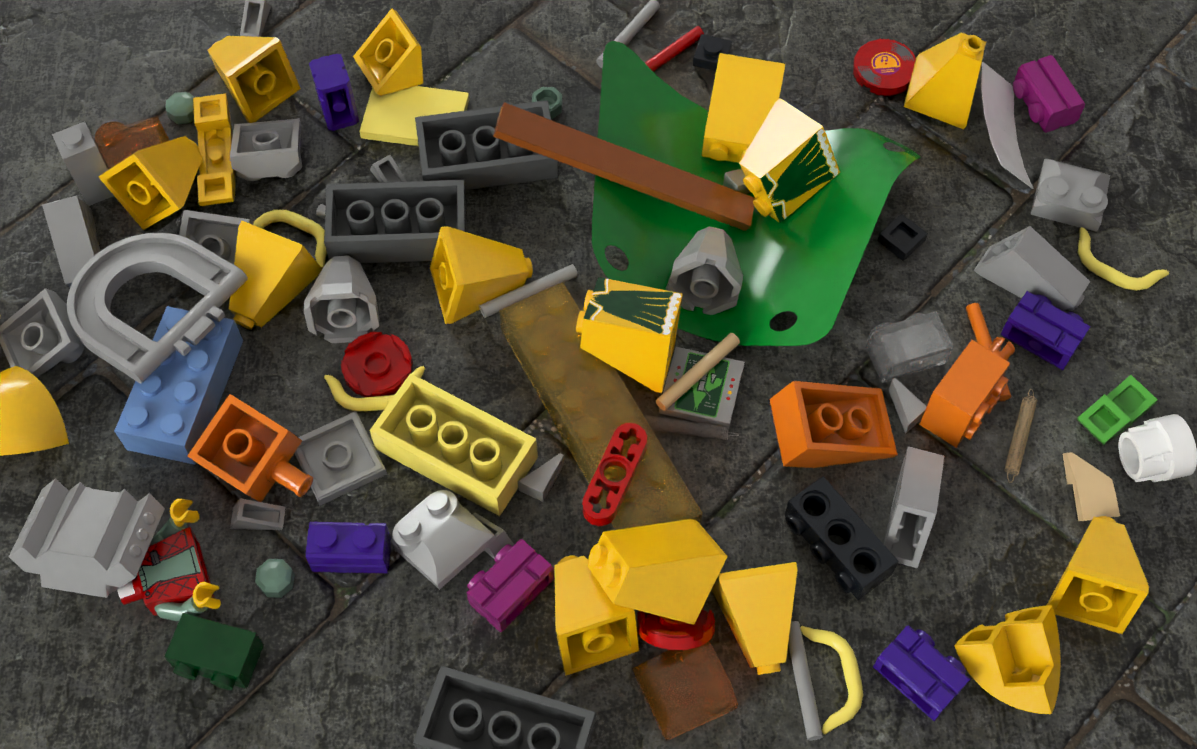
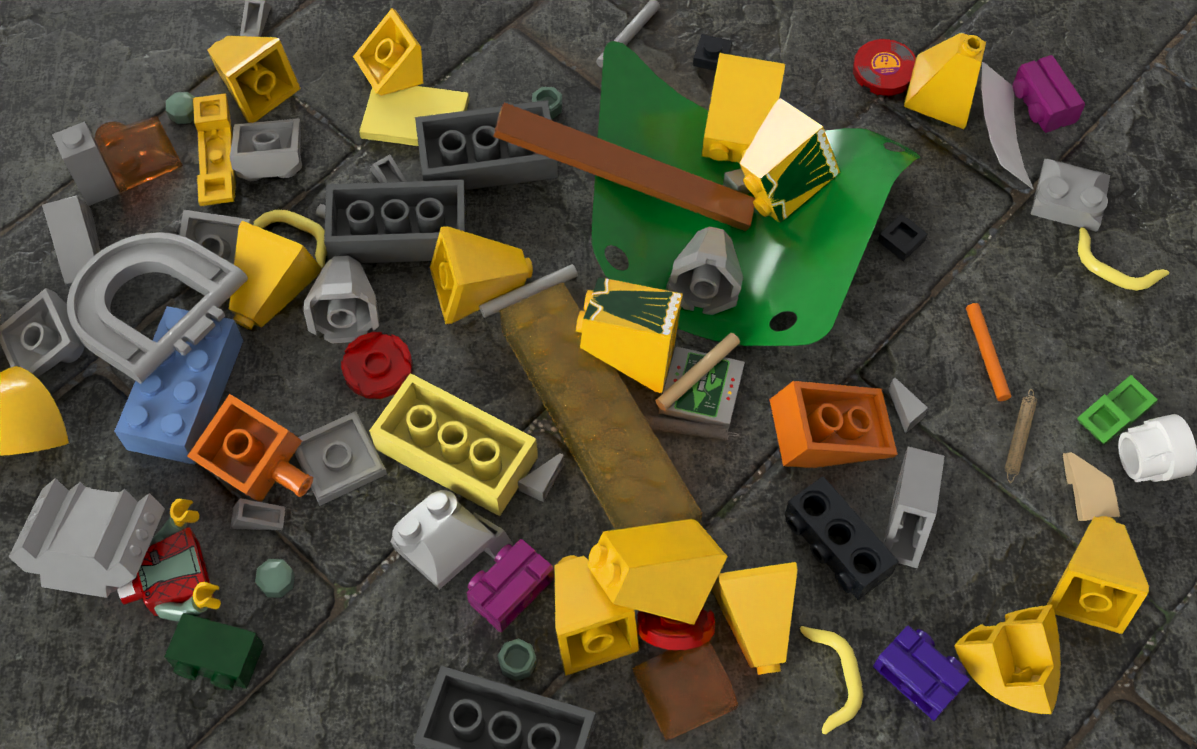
yellow slope [98,136,203,230] -> none
dark purple brick [306,522,391,573] -> none
dark purple brick [309,53,359,131] -> none
light yellow animal [324,366,425,412] -> none
red beam [582,423,647,526] -> none
red bar [644,26,704,72] -> none
light grey bar [788,621,823,741] -> none
clear brick [865,311,954,383] -> none
orange brick [919,337,1015,448] -> none
light grey slope [974,226,1090,311] -> none
dark purple brick [1000,291,1091,370] -> none
none -> sand green tile [497,638,537,681]

